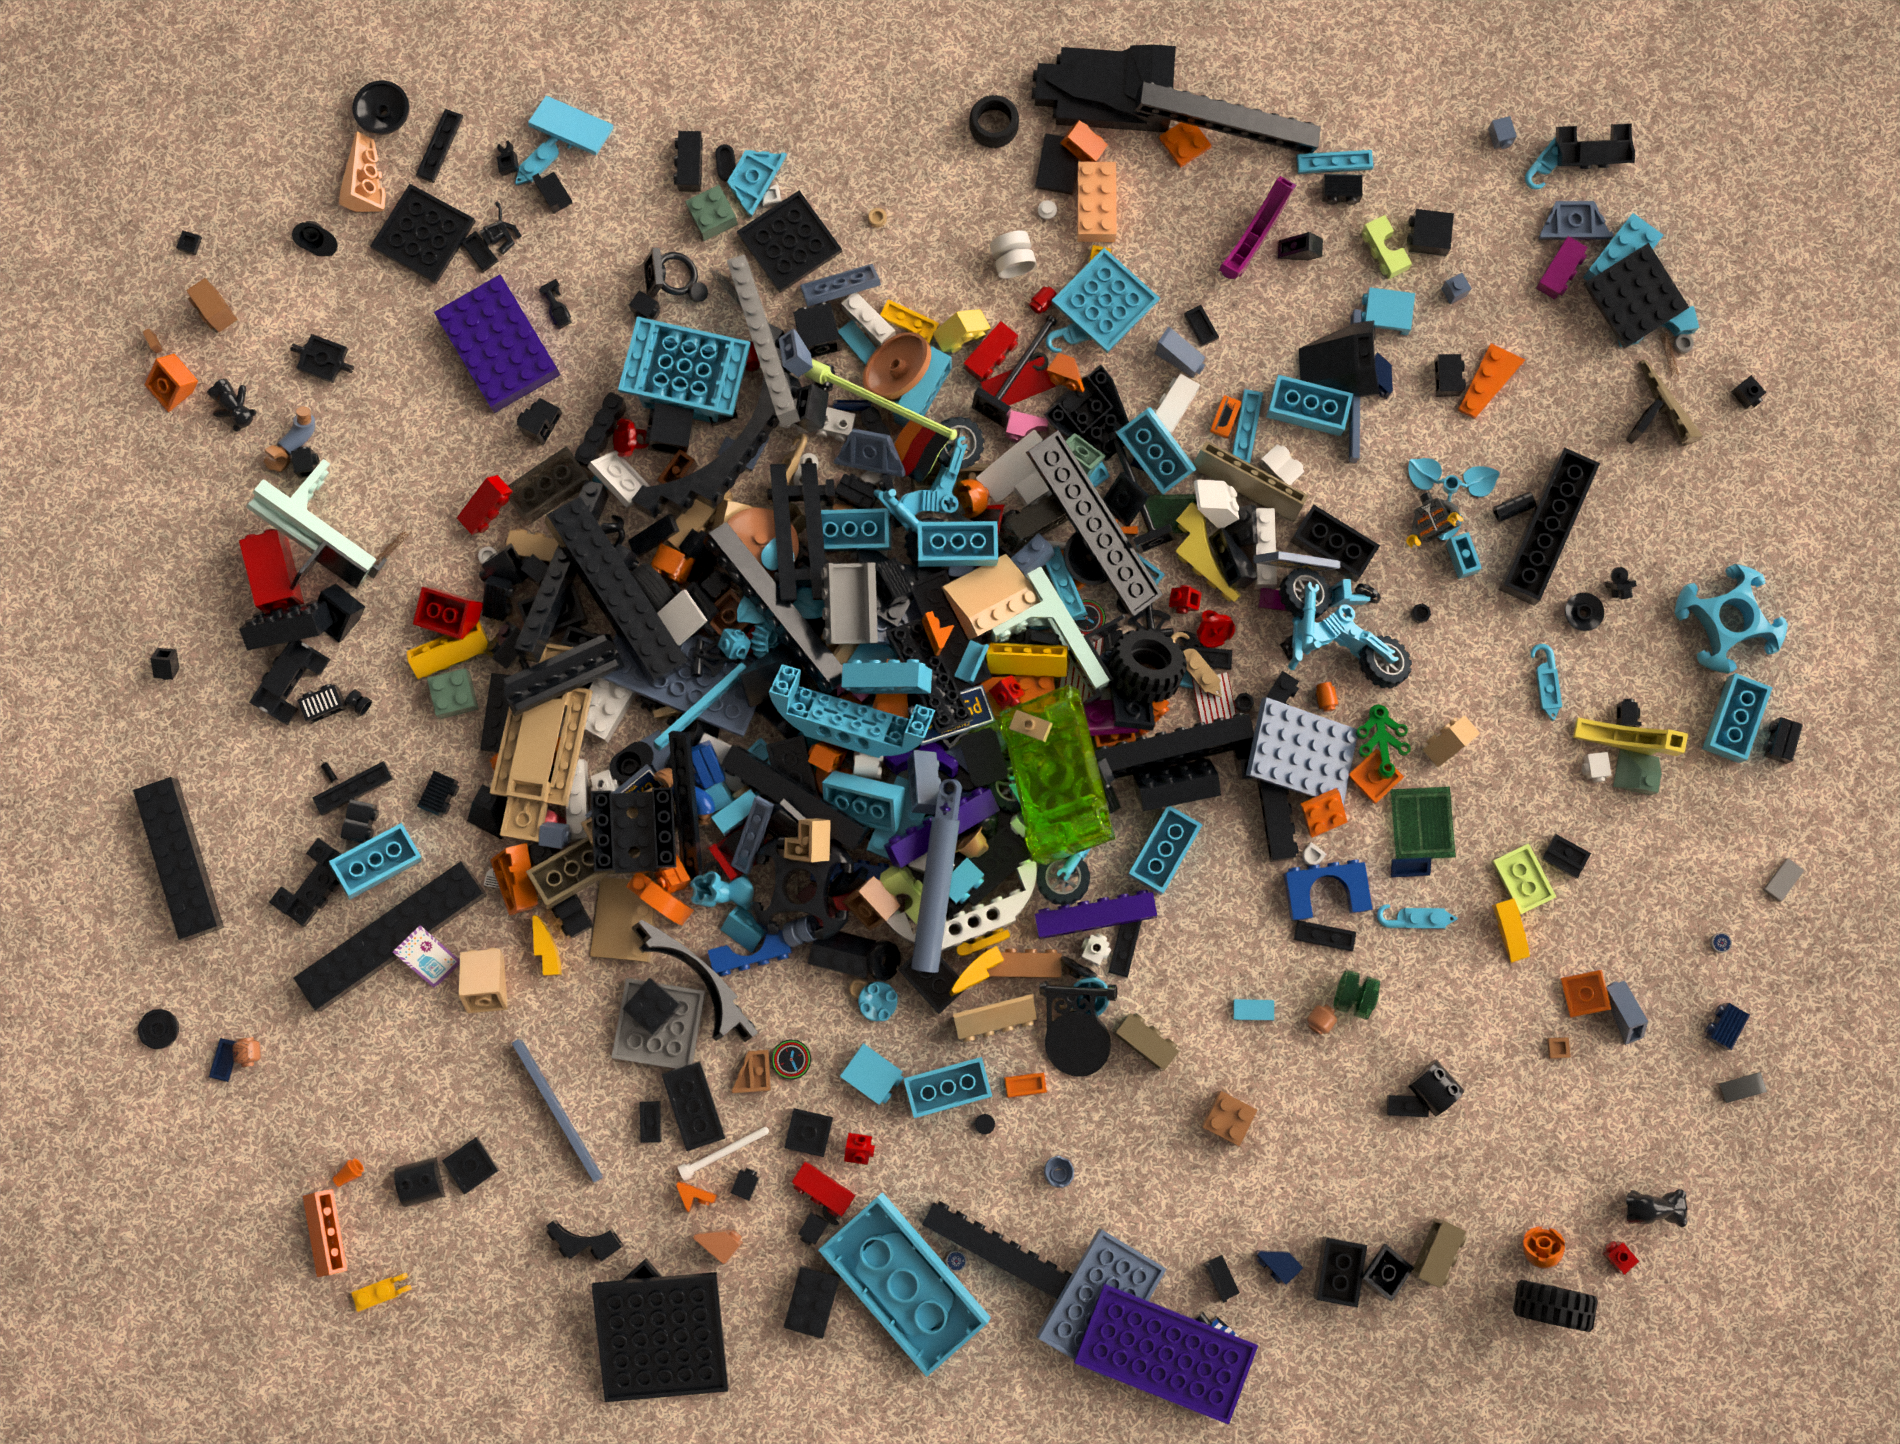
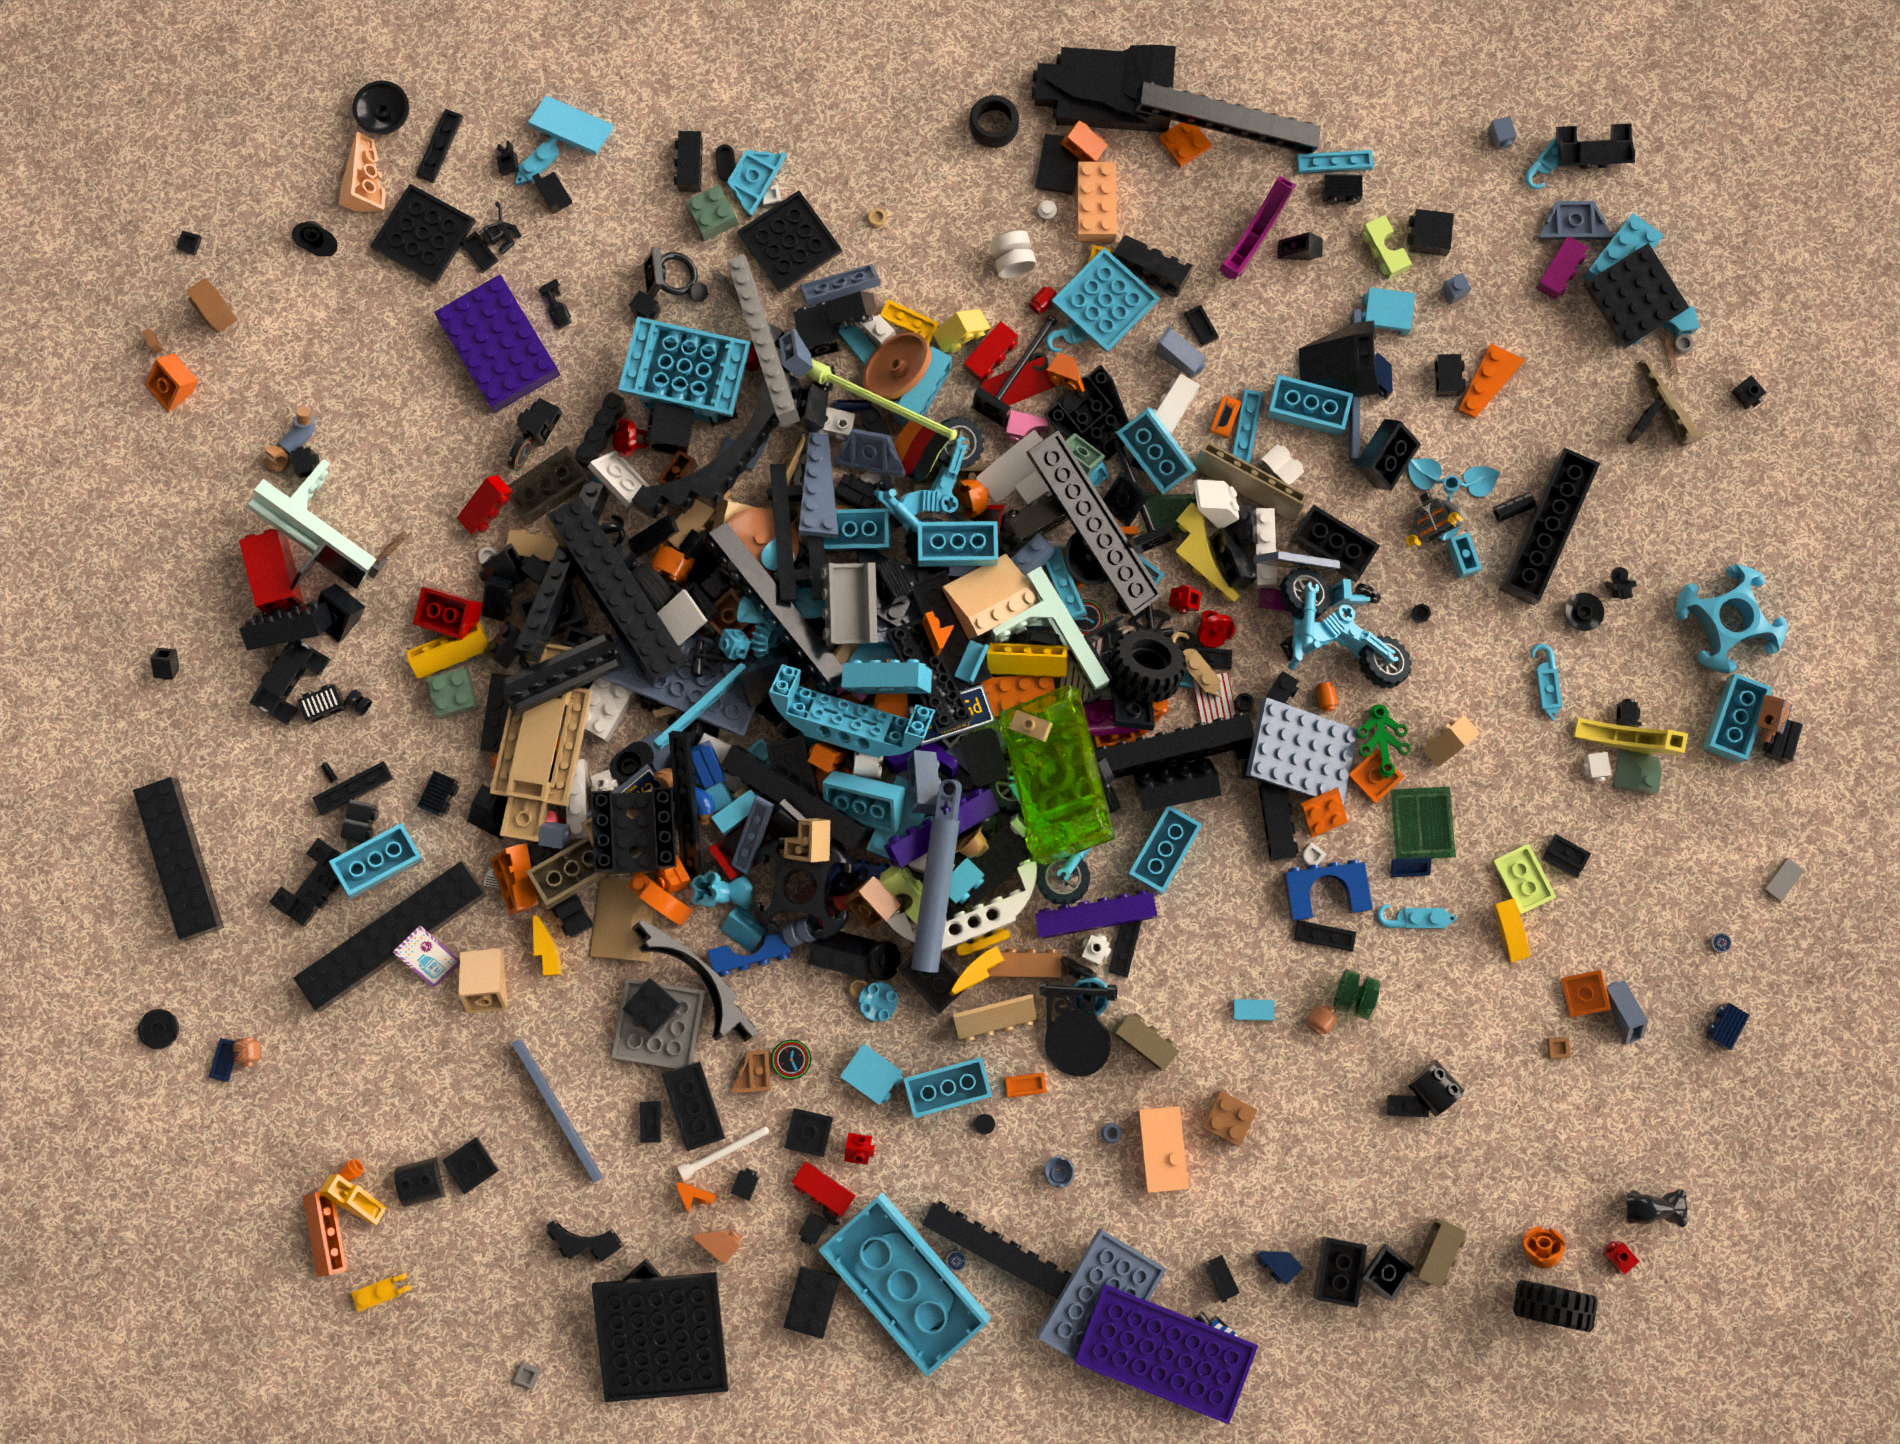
black piece [207,379,257,432] -> none
black plate [290,334,354,383] -> none
red brick [989,675,1025,710] -> none
dark grey slope [1720,1072,1767,1103] -> none
none -> yellow slope [319,1174,387,1225]
none -> black tile [508,433,533,471]
none -> light grey tile [513,1361,541,1390]
none -> sand blue wing [799,432,838,539]
none -> black brick [825,291,879,329]
none -> sand blue plate [1101,1123,1121,1143]
none -> black wedge [1113,235,1193,297]
none -> light nougat brick [1138,1106,1188,1193]
none -> black brick [1354,419,1421,491]
none -> nougat torso [1757,695,1792,743]

